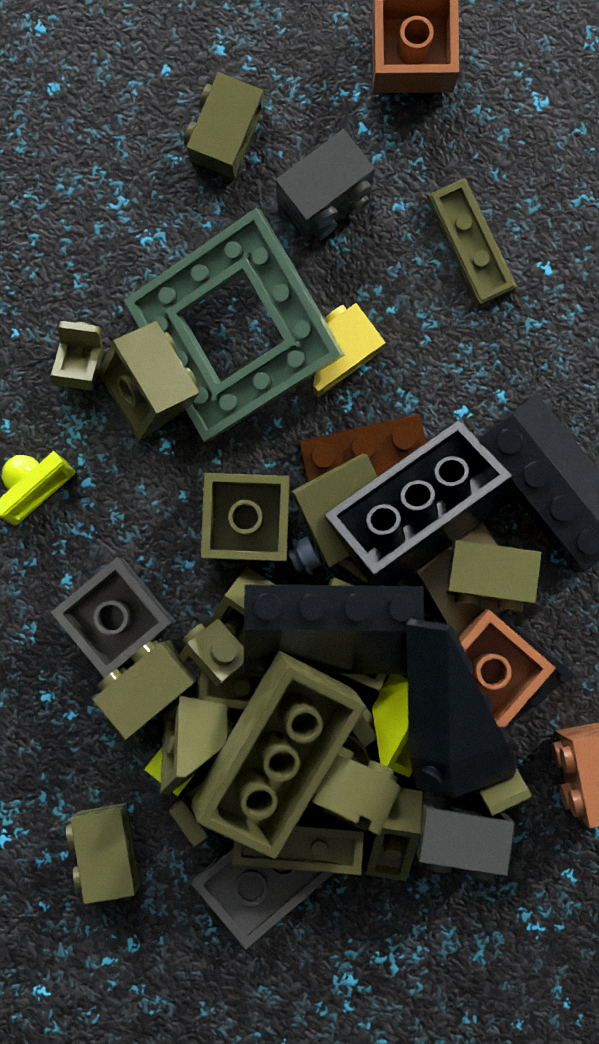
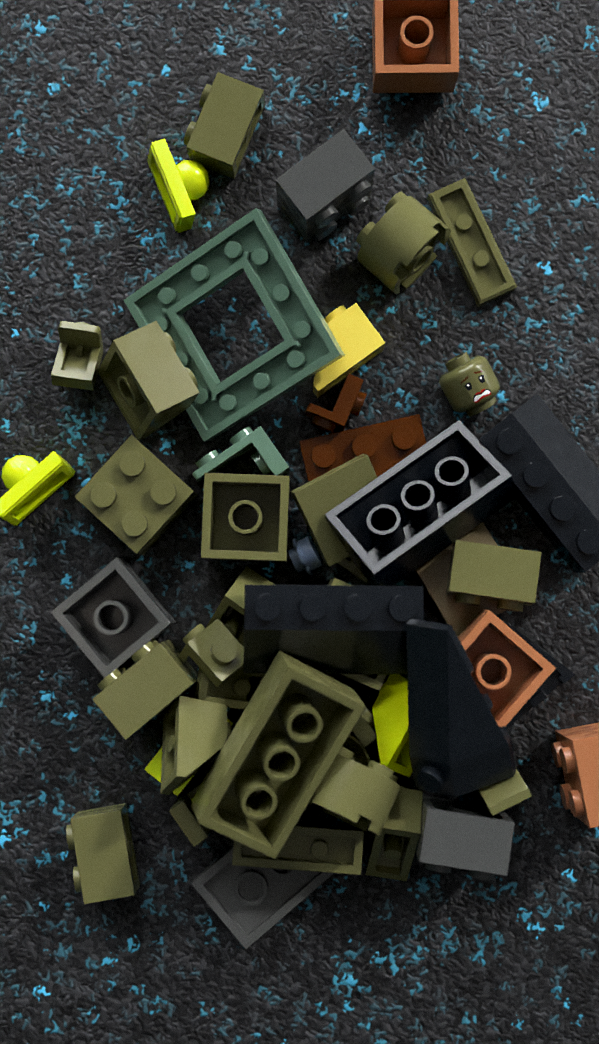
none -> olive brick [75,435,198,555]
none -> neon yellow tile [147,138,210,233]
none -> sand green bracket [192,426,290,484]
none -> reddish brown bracket [306,373,367,433]
none -> olive brick [356,191,451,294]
none -> olive head [439,352,500,417]

